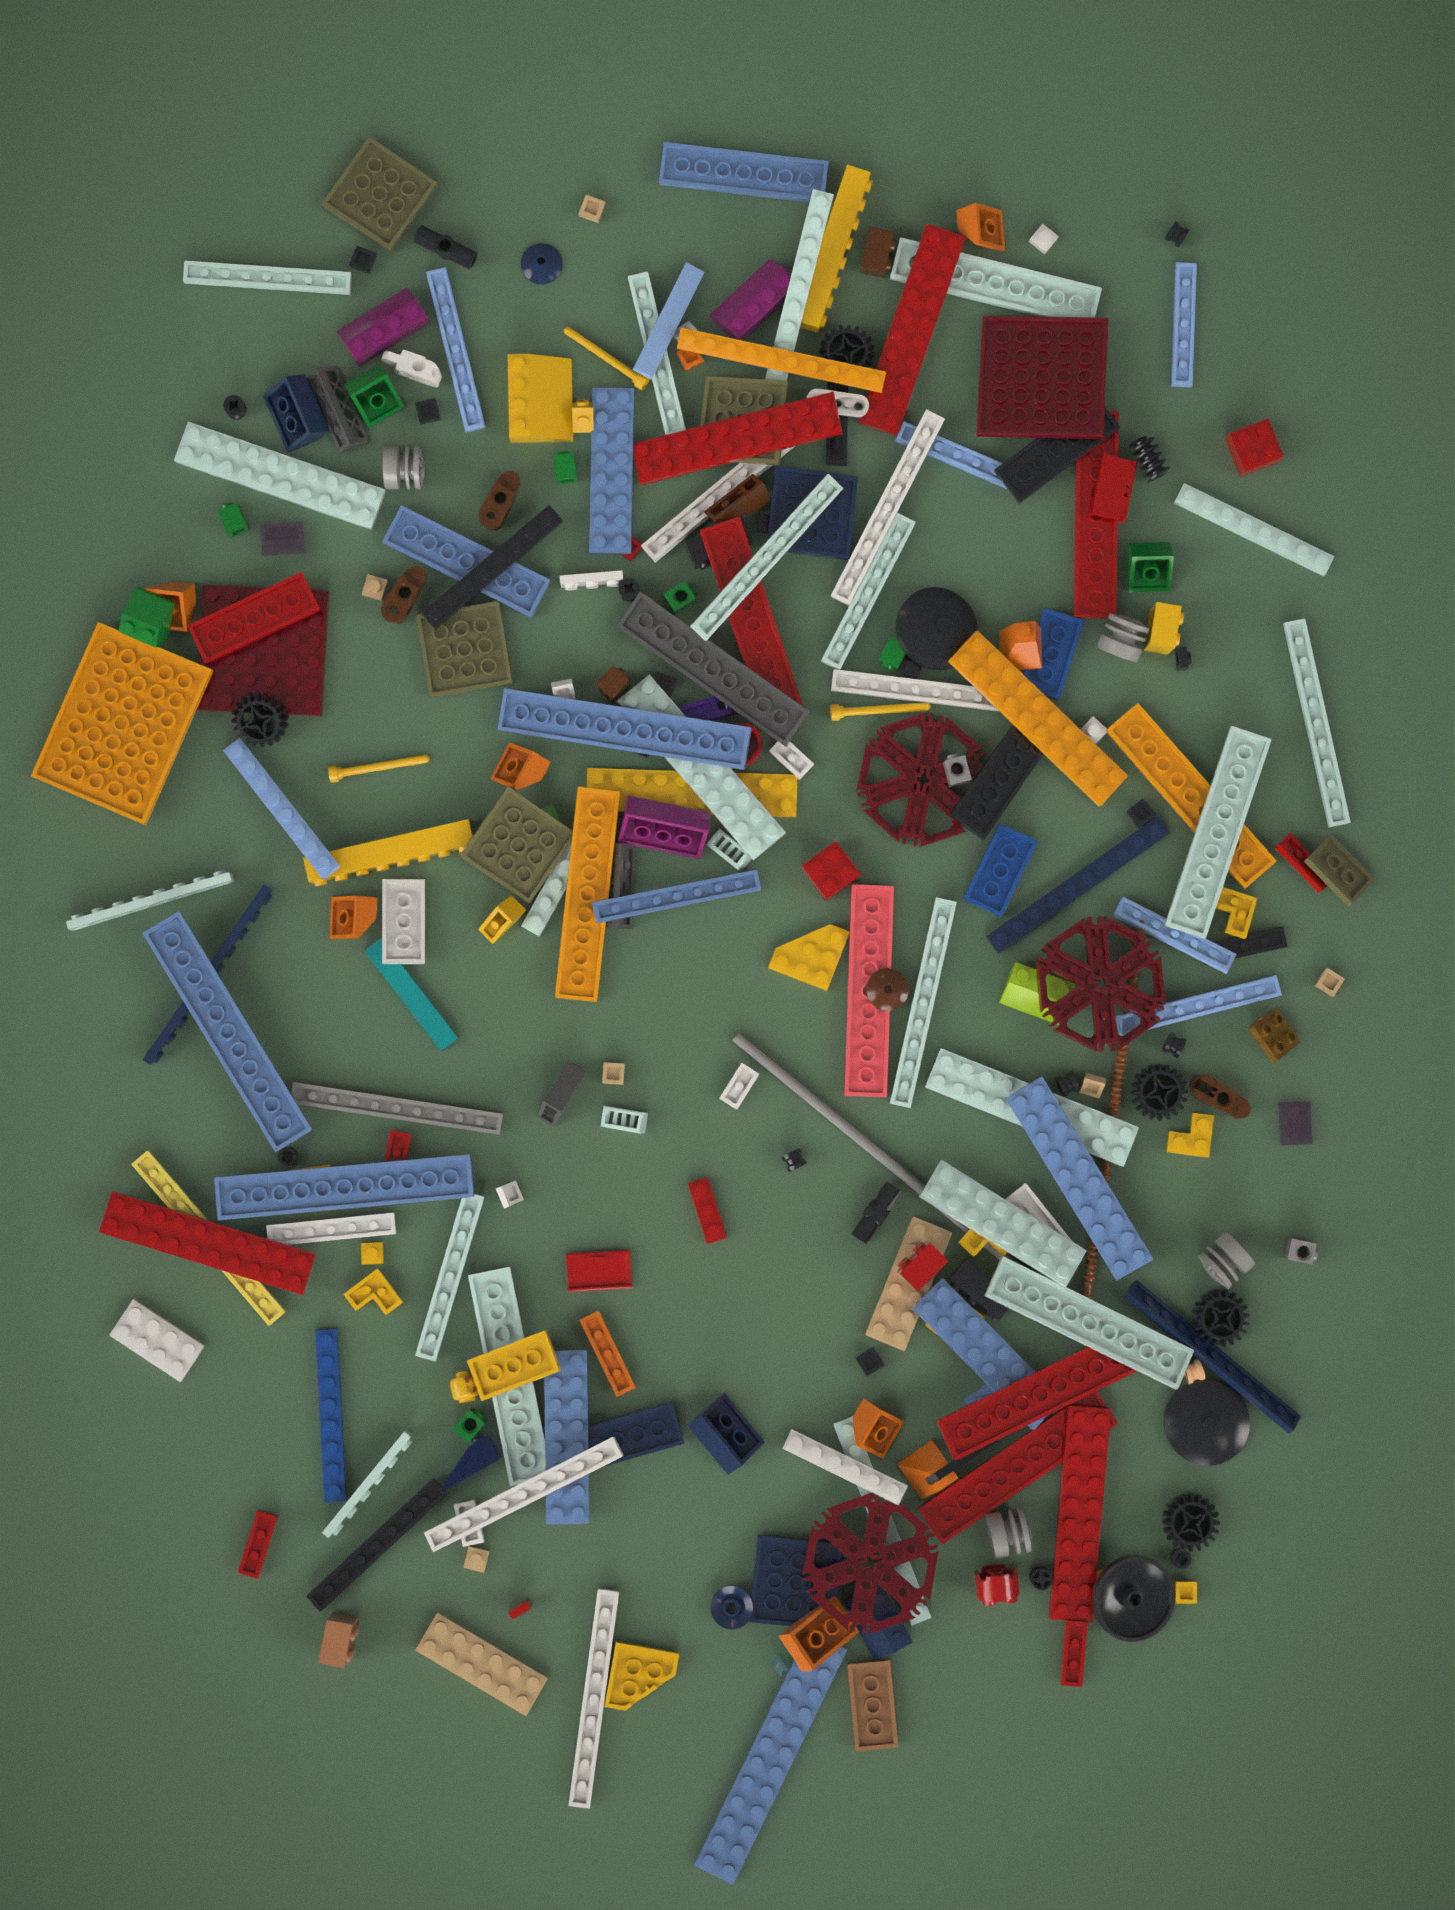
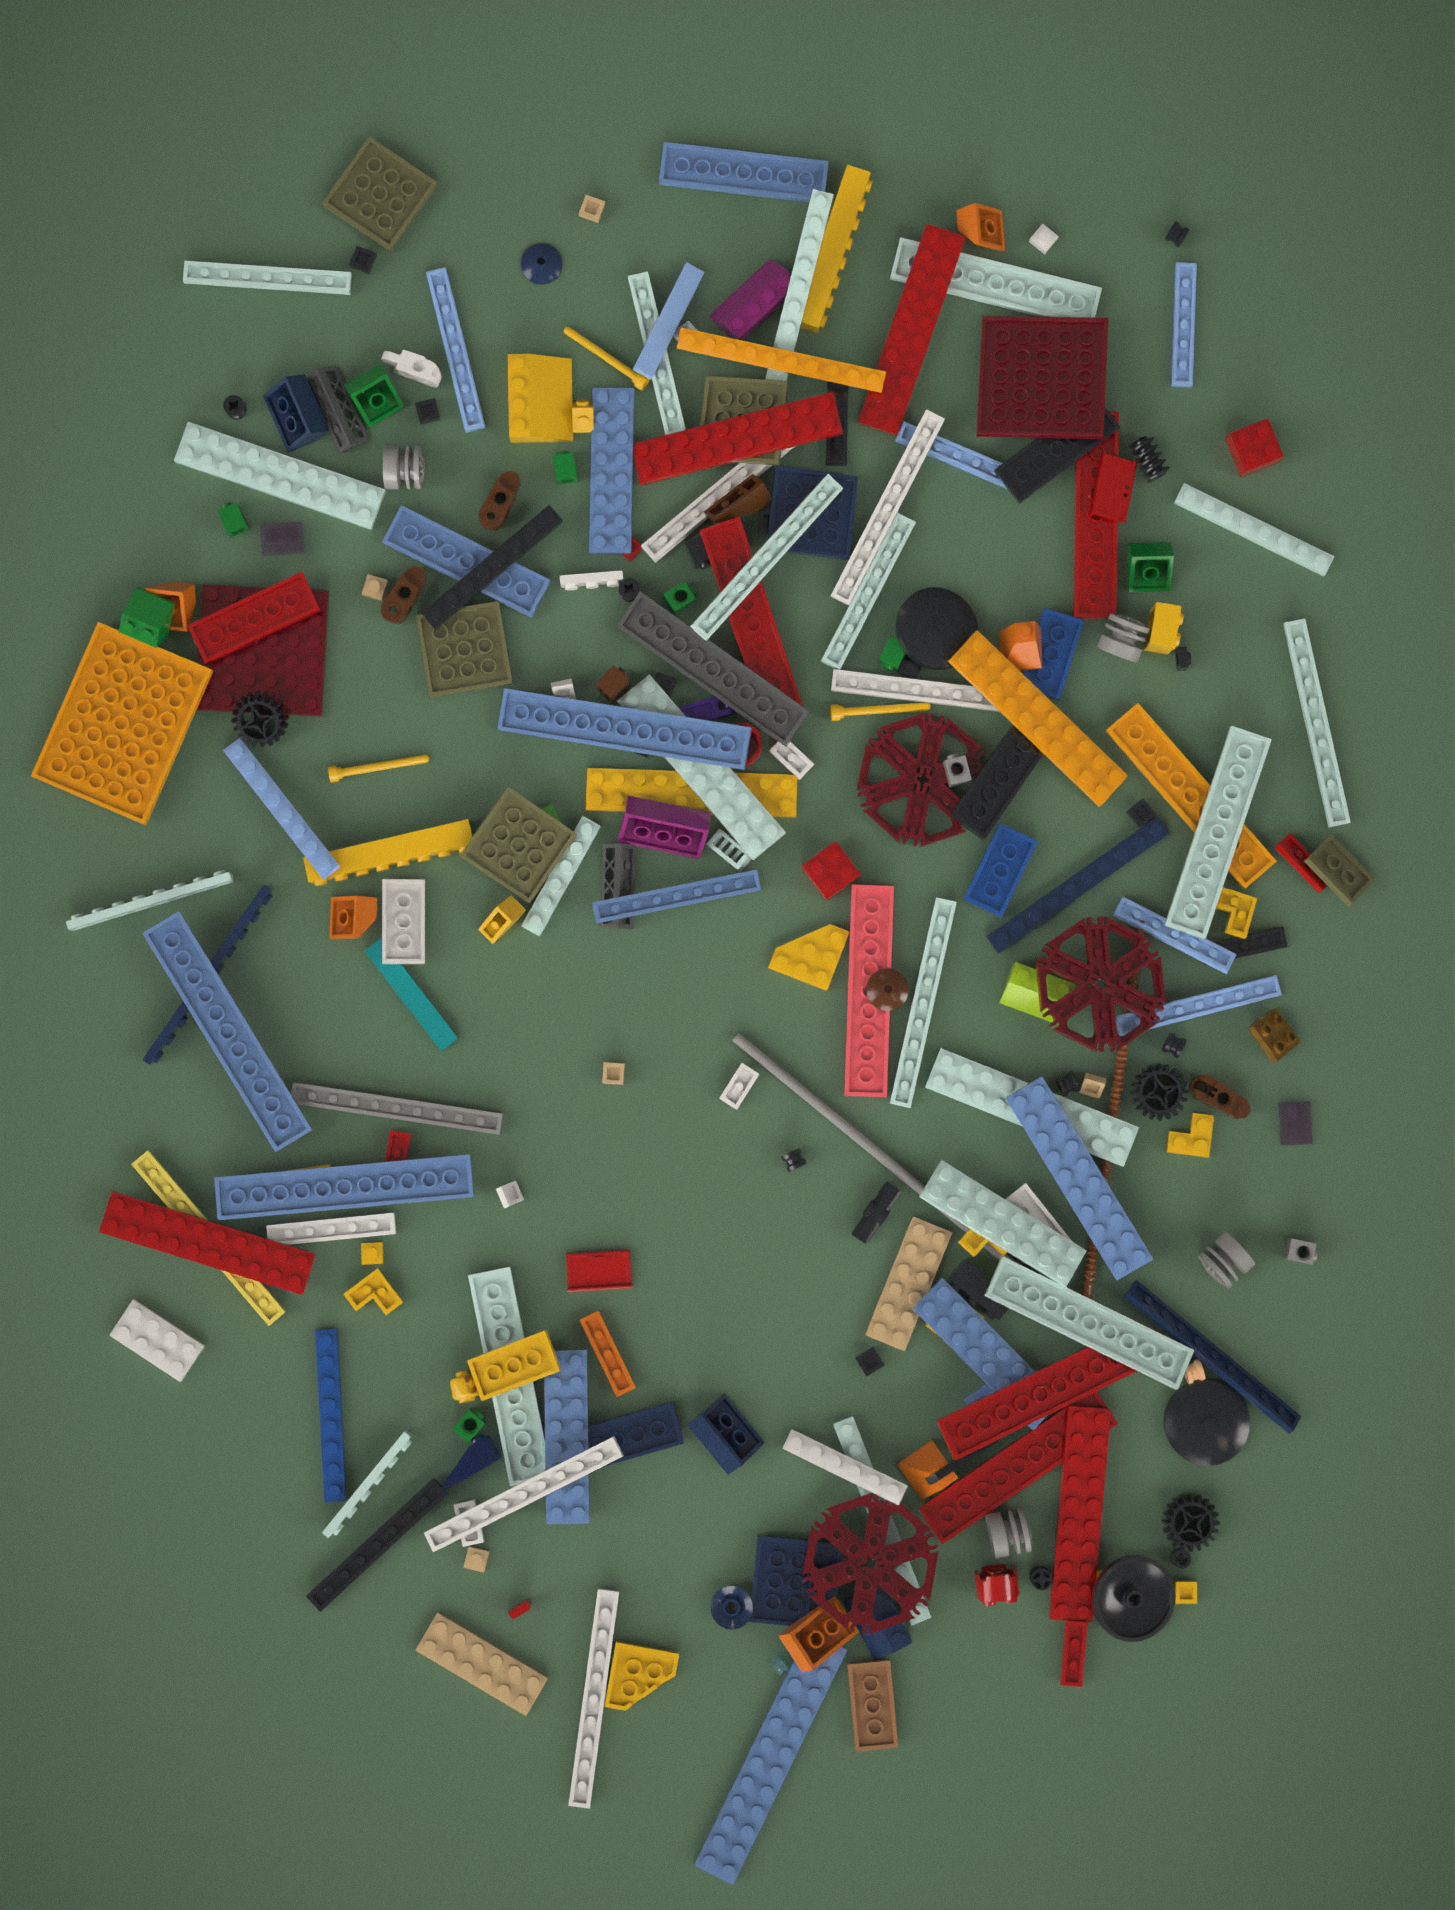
red plate [237,1509,279,1579] -> none
black bush [278,1147,298,1166] -> none
nougat brick [318,1612,360,1668] -> none
magenta slope [336,288,429,367] -> none
black piece [414,225,478,270] -> none
light aqua plate [415,1194,485,1362] -> none
orange slope [490,742,551,791] -> none
dark grey slope [537,1061,586,1127] -> none
light orange plate [554,787,620,1002] -> none
light aqua slope [600,1105,648,1134] -> none
orange tile [676,350,704,372] -> none
red plate [688,1177,727,1244] -> none
white plate [807,389,869,417] -> none
black gear [819,324,875,368] -> none
orange slope [853,1398,904,1459] -> none
reddish brown brick [860,226,896,278] -> none
red brick [897,1241,948,1291] -> none
white plate [1081,716,1107,744] -> none
black gear [1191,1289,1250,1347] -> none
tan plate [1314,968,1345,997] -> none

